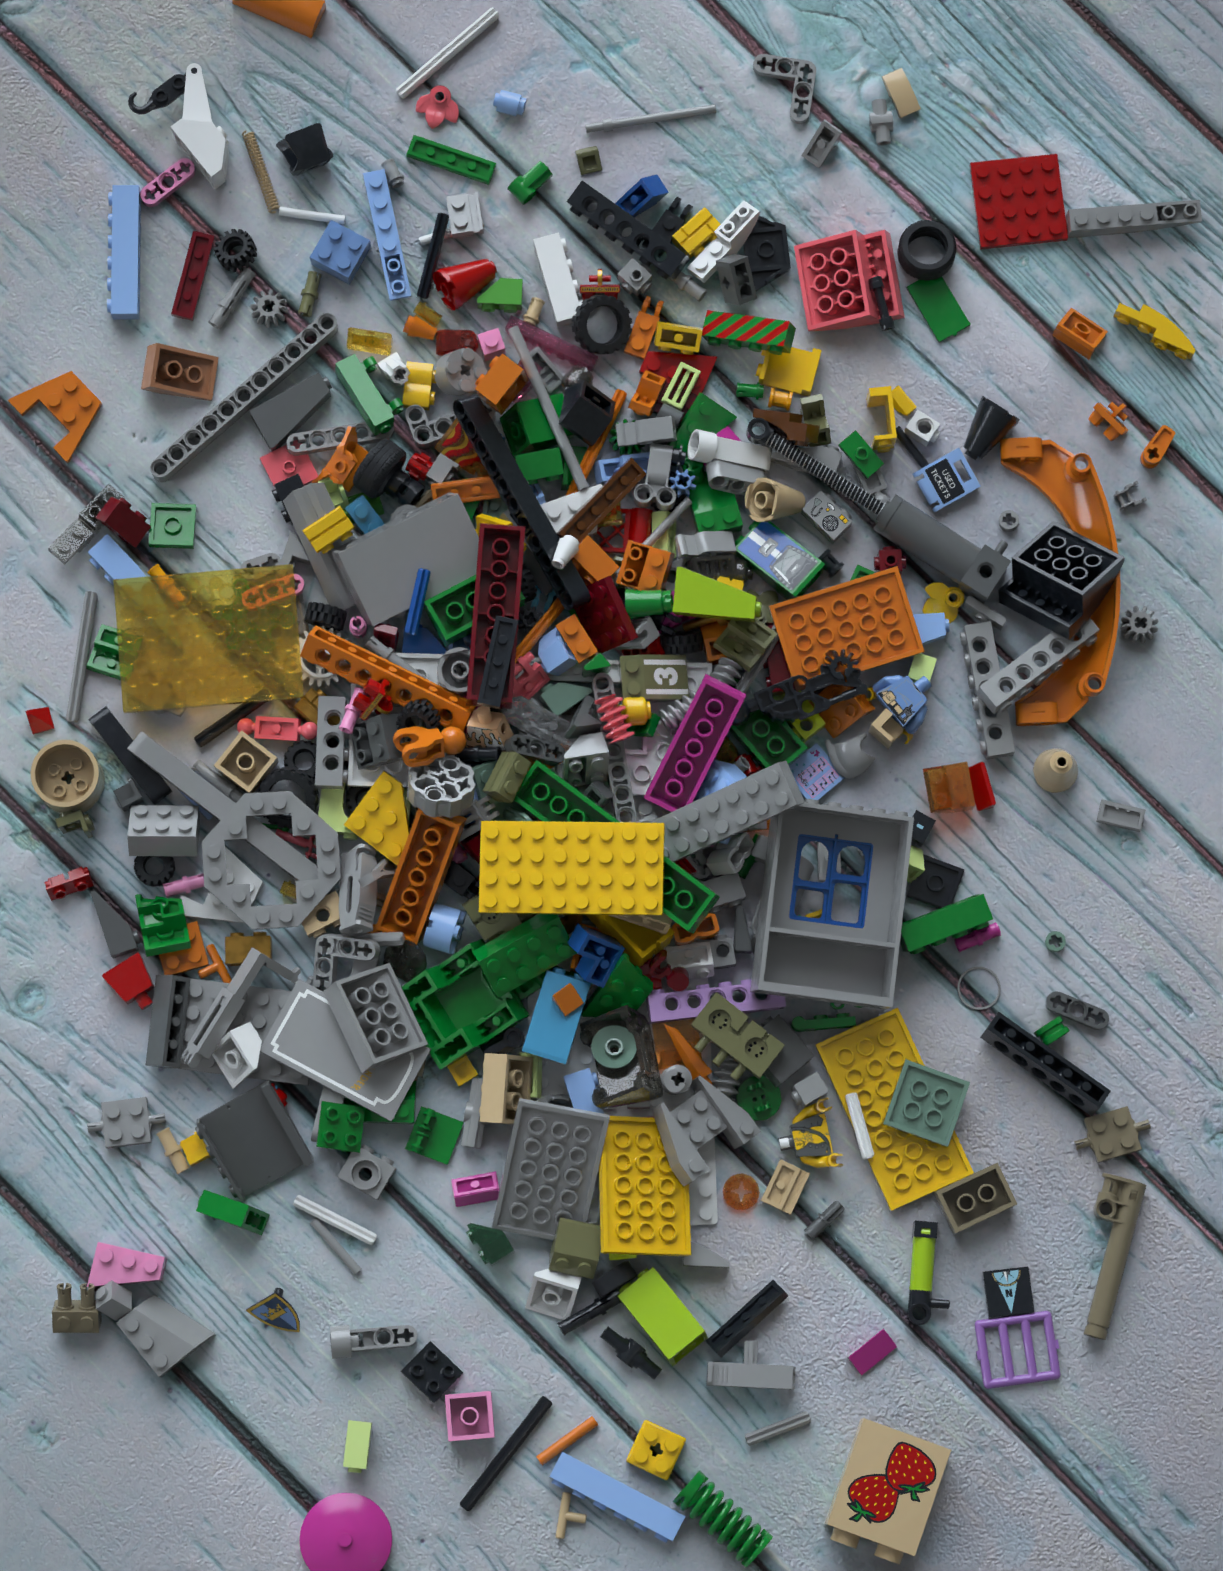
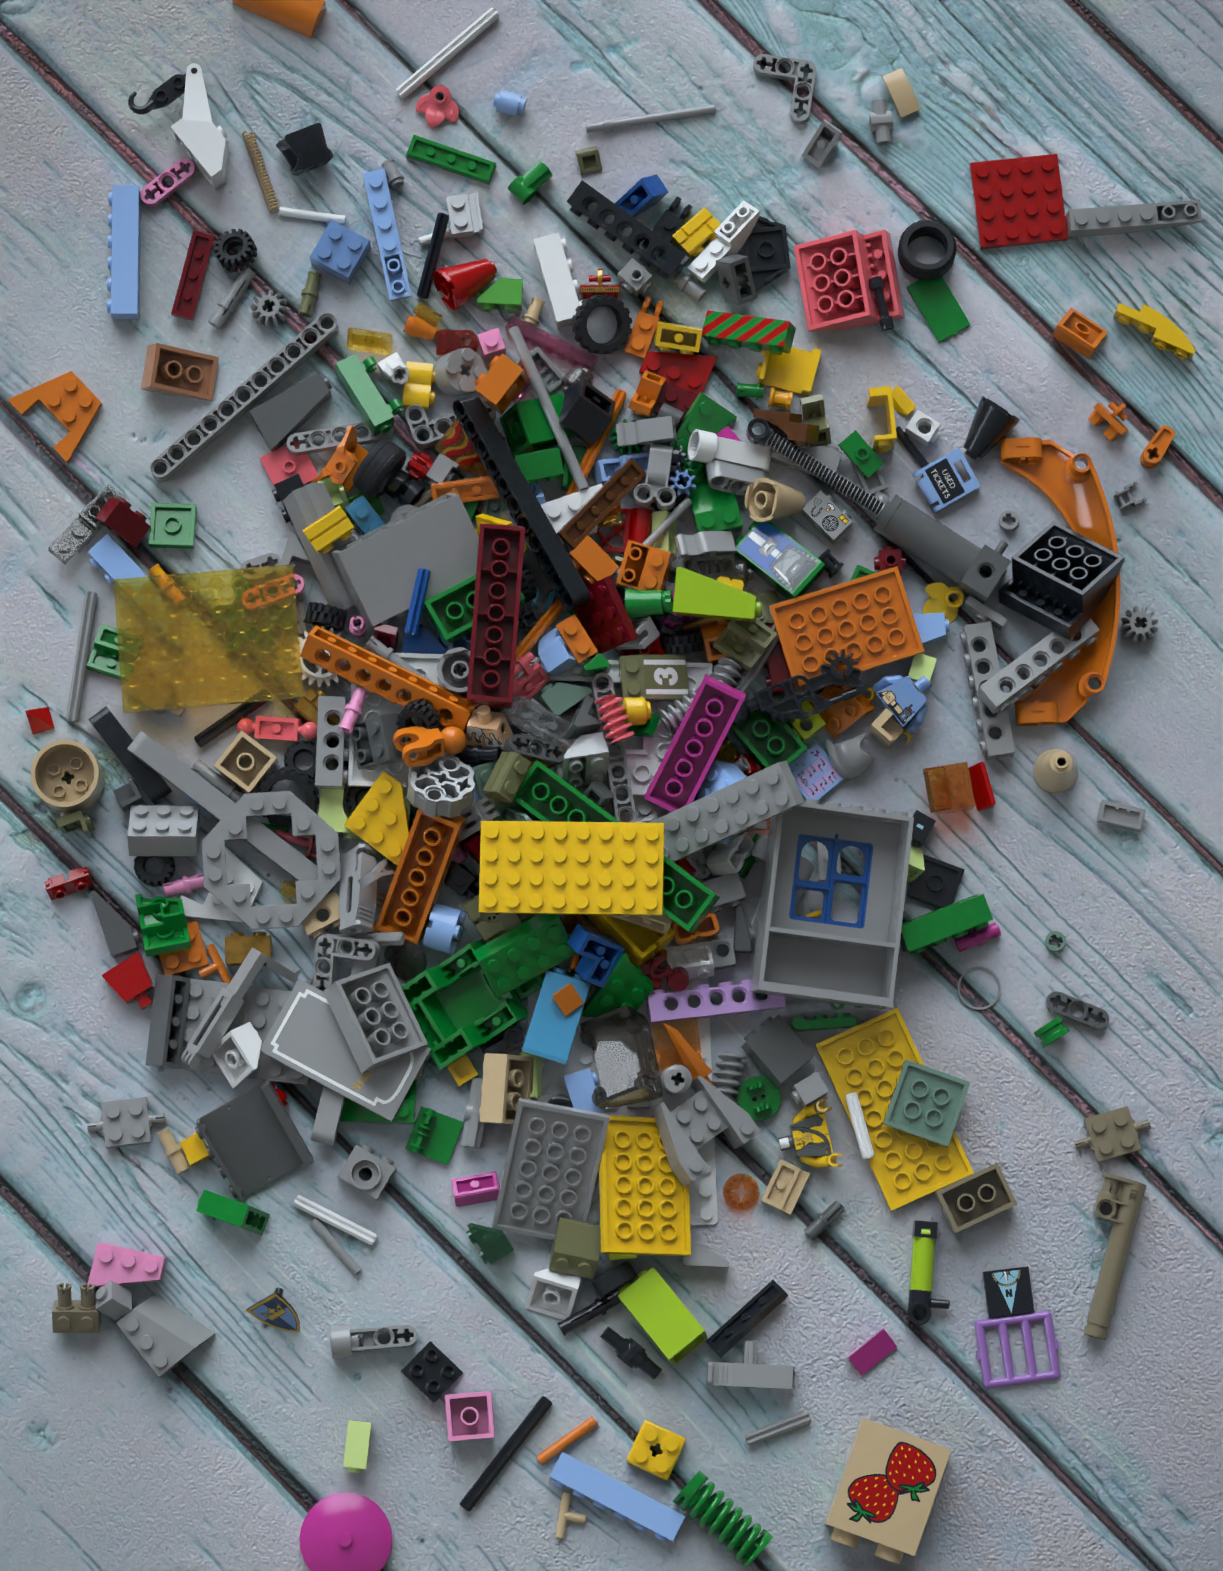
green hinge [316,1101,365,1153] -> none
red hips [352,678,393,721] -> none
black plate [477,615,519,709] -> none
white cone [551,535,580,569] -> none
sand green dish [591,1025,637,1069] -> none
yellowish green tile [661,362,701,411] -> none
olive piece [691,992,785,1081] -> none
black brick [980,1012,1111,1116] -> none

